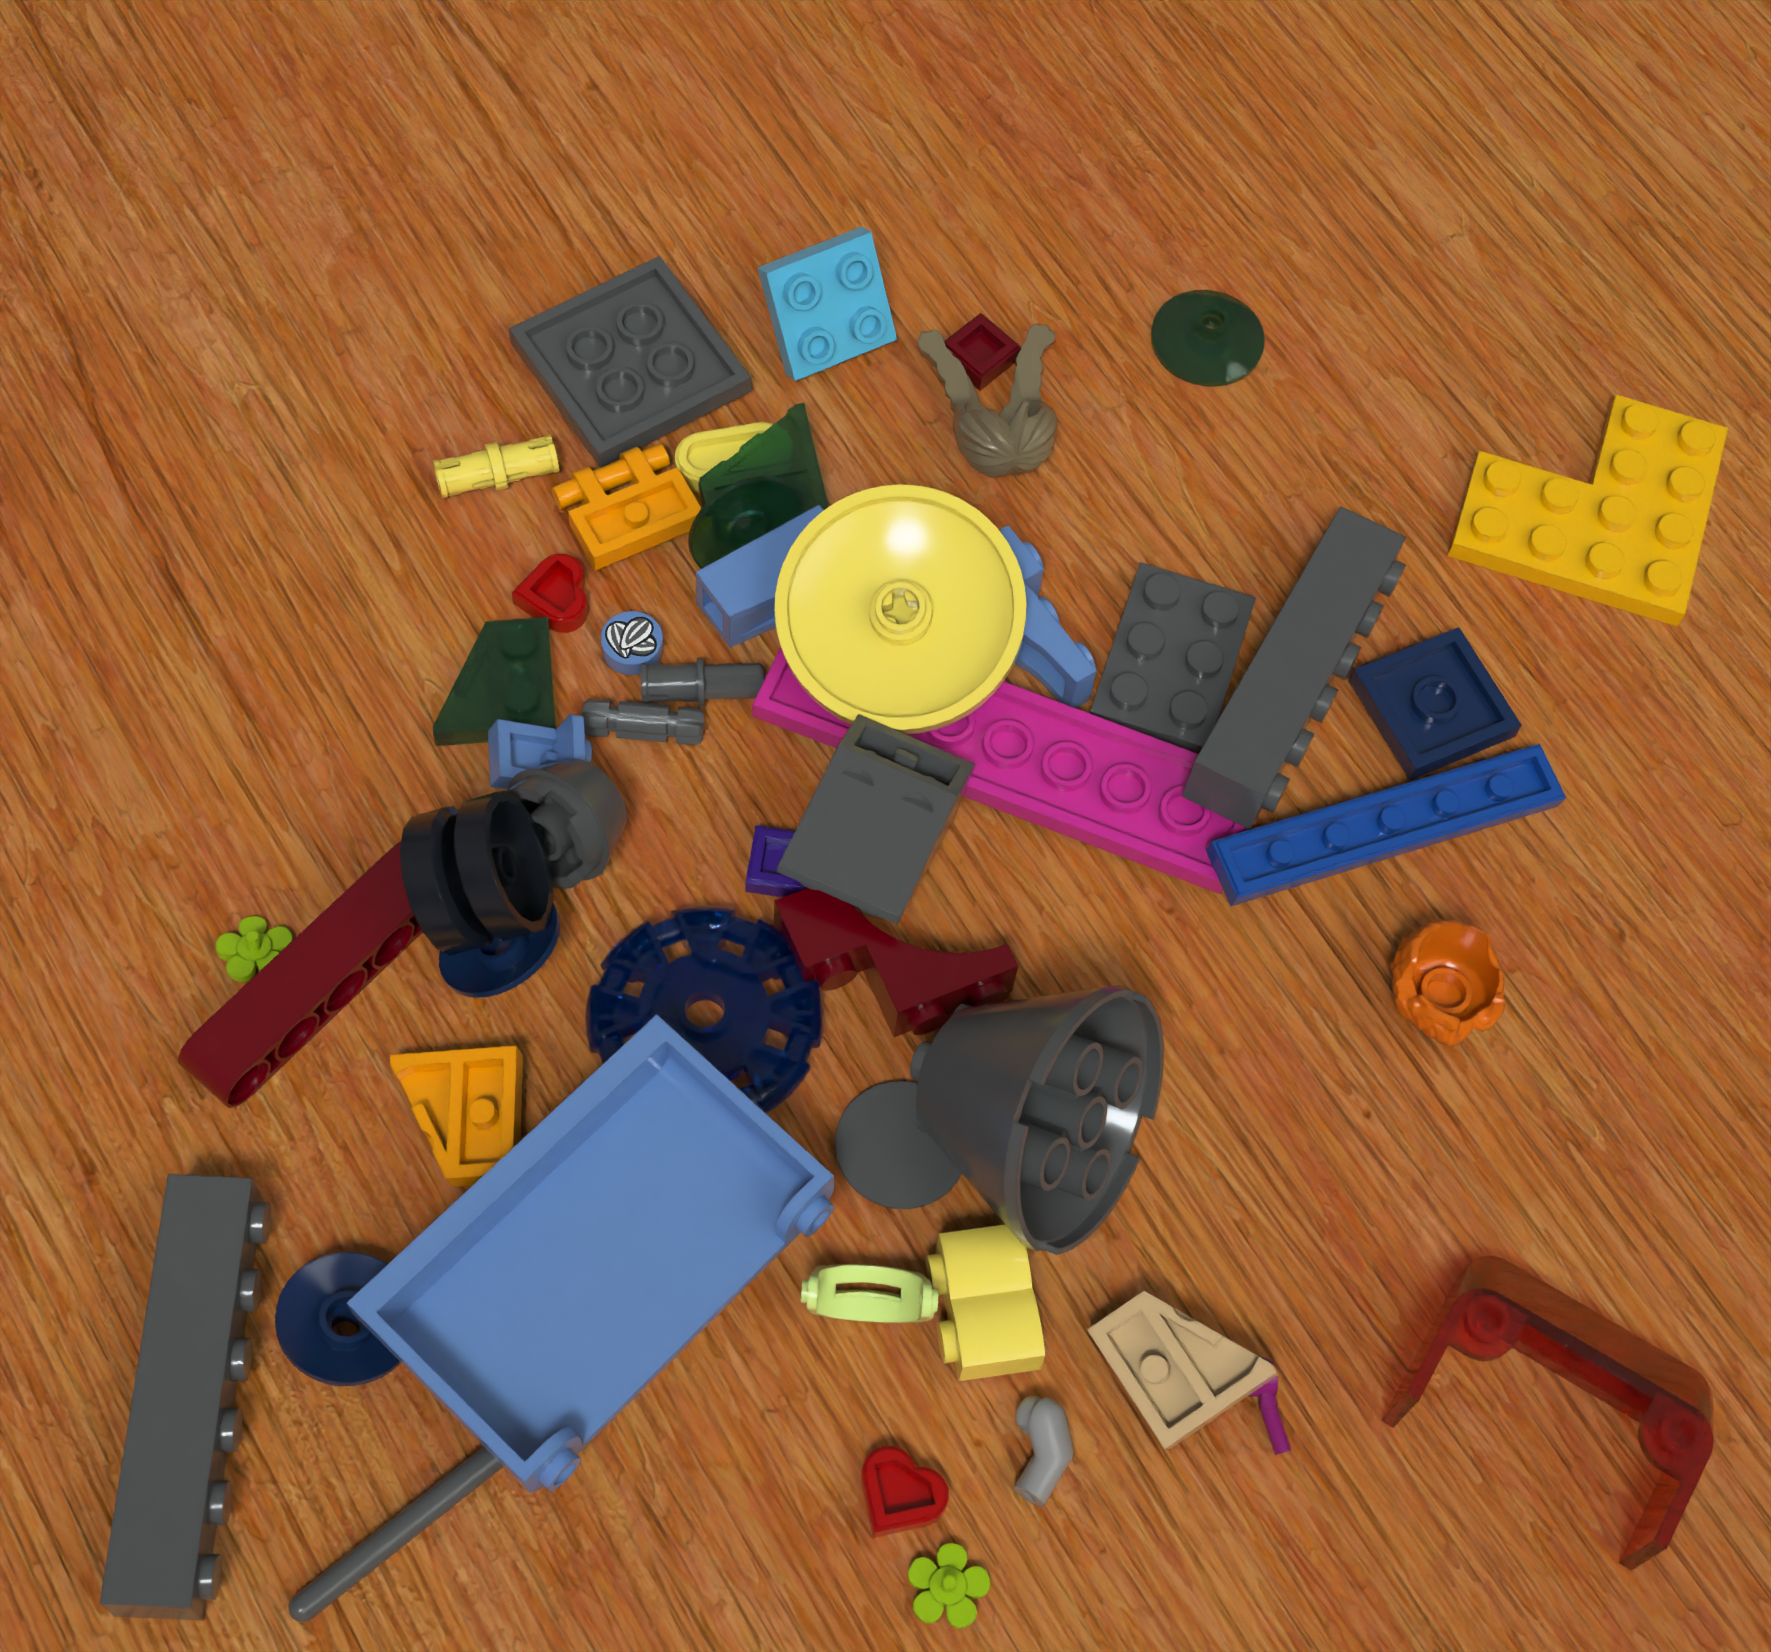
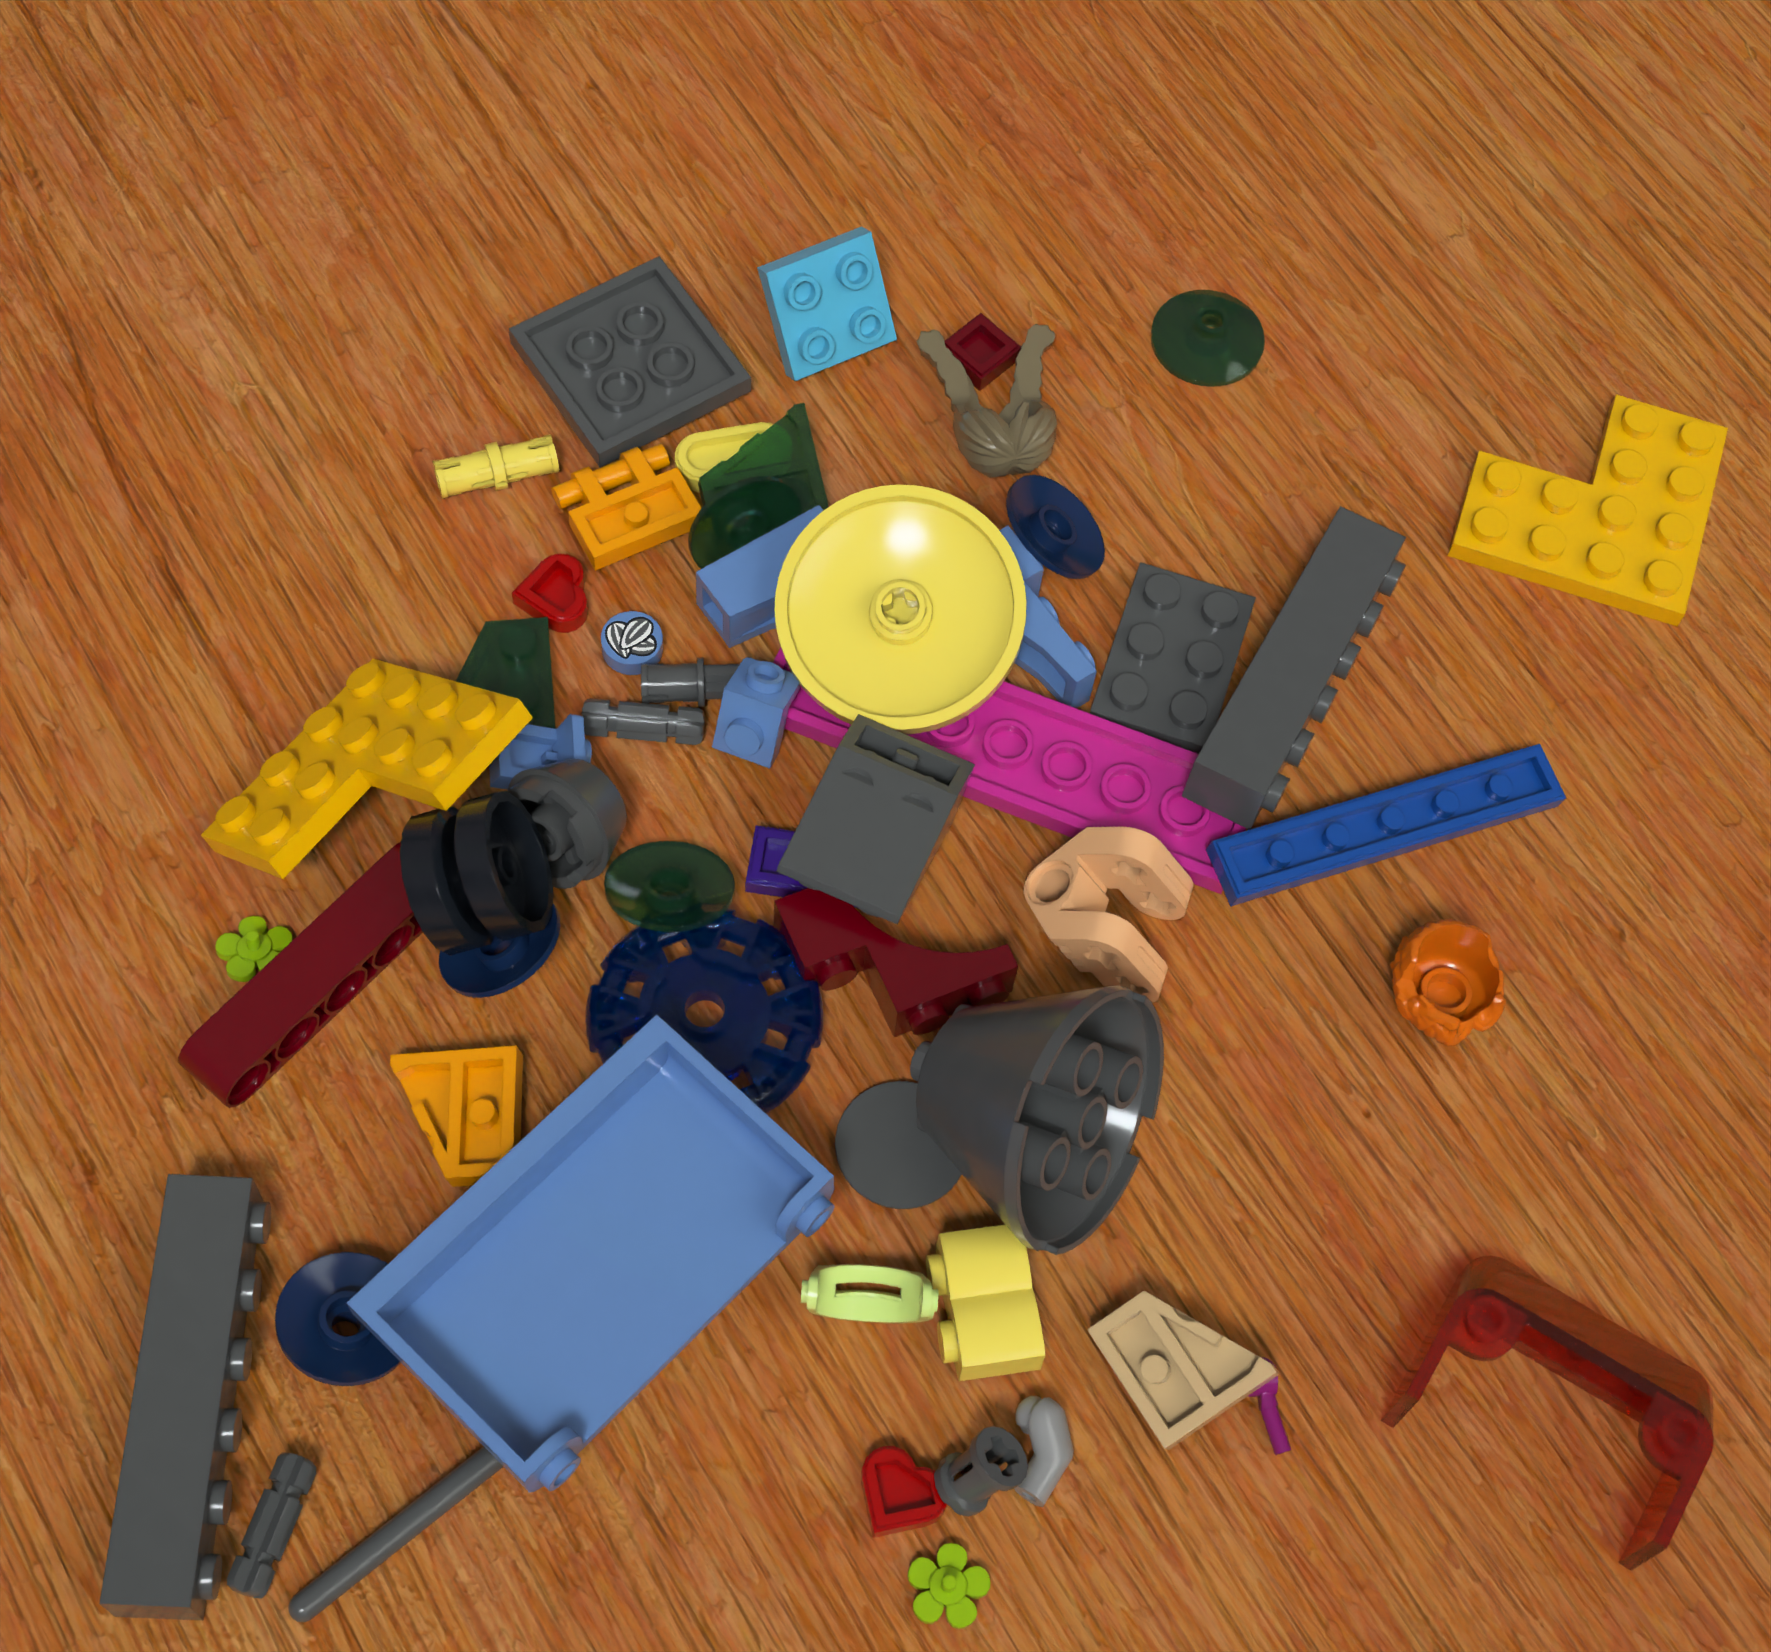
dark blue plate [1349,627,1522,780] -> none
none -> yellow plate [201,659,533,879]
none -> dark grey axle [227,1452,316,1599]
none -> clear green dish [604,841,735,932]
none -> medium blue bracket [712,657,800,768]
none -> dark grey bush [934,1426,1028,1517]
none -> dark blue dish [1006,475,1105,579]
none -> light nougat piece [1023,827,1194,1003]

